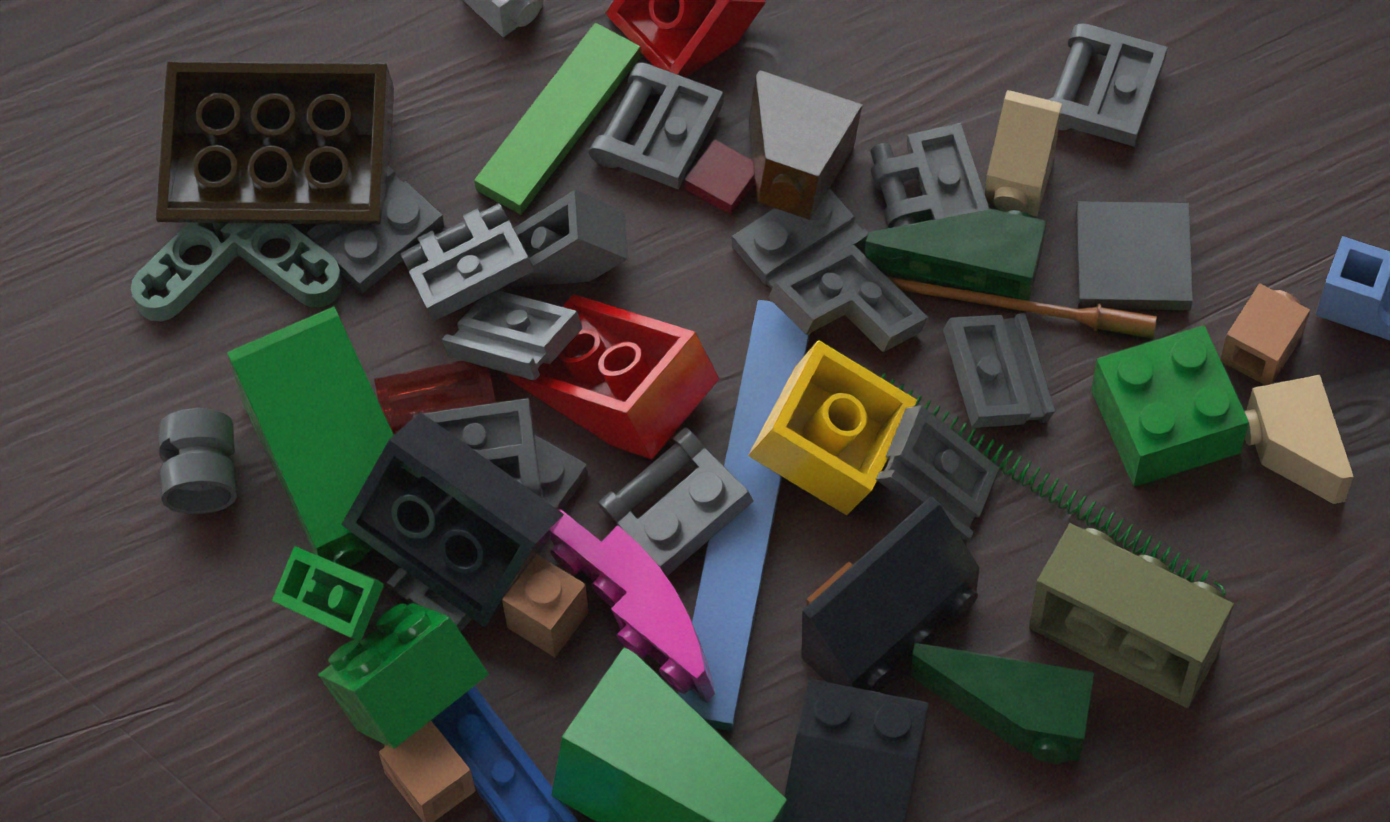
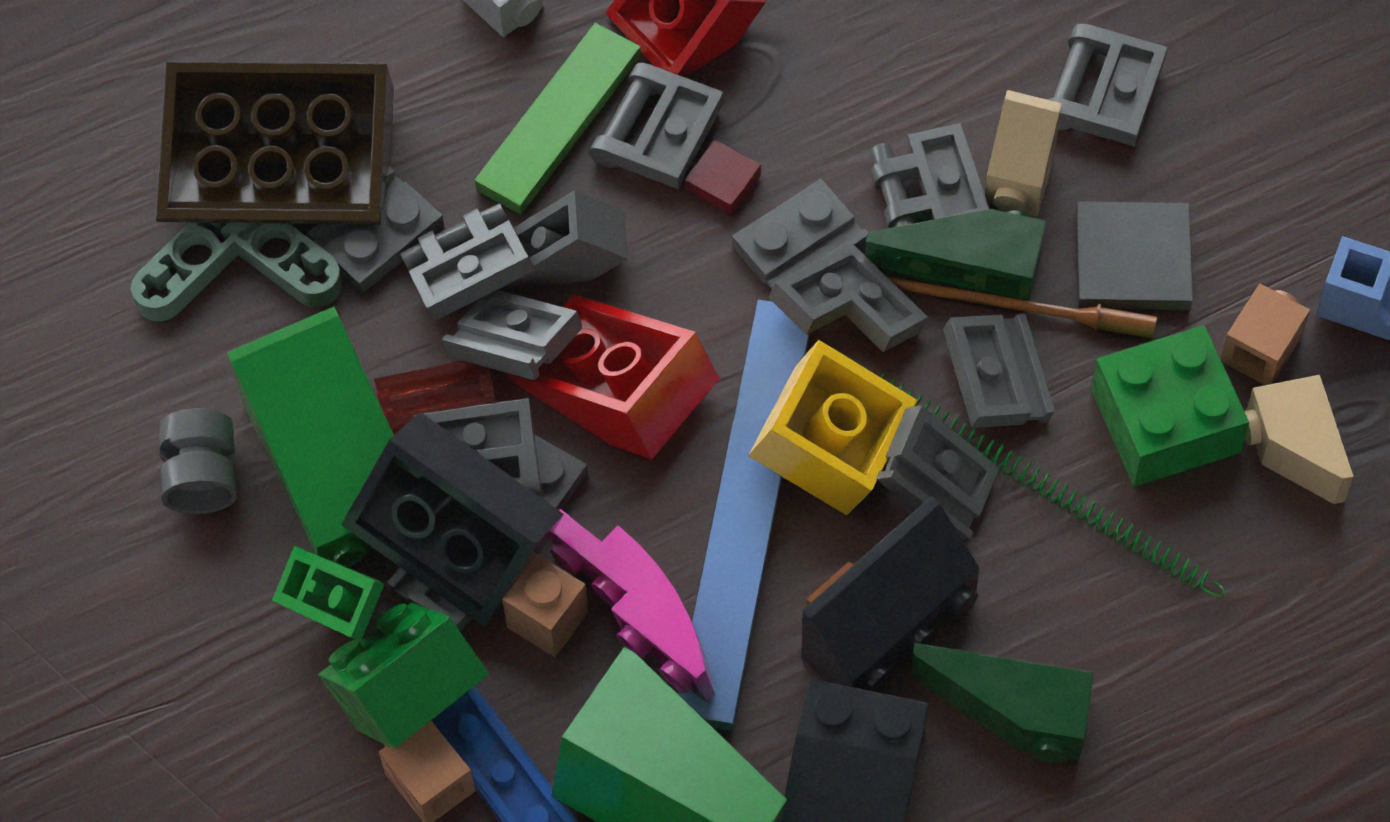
dark grey plate [597,427,754,577] -> none
slope [748,70,863,220] -> none
olive brick [1029,523,1234,709] -> none

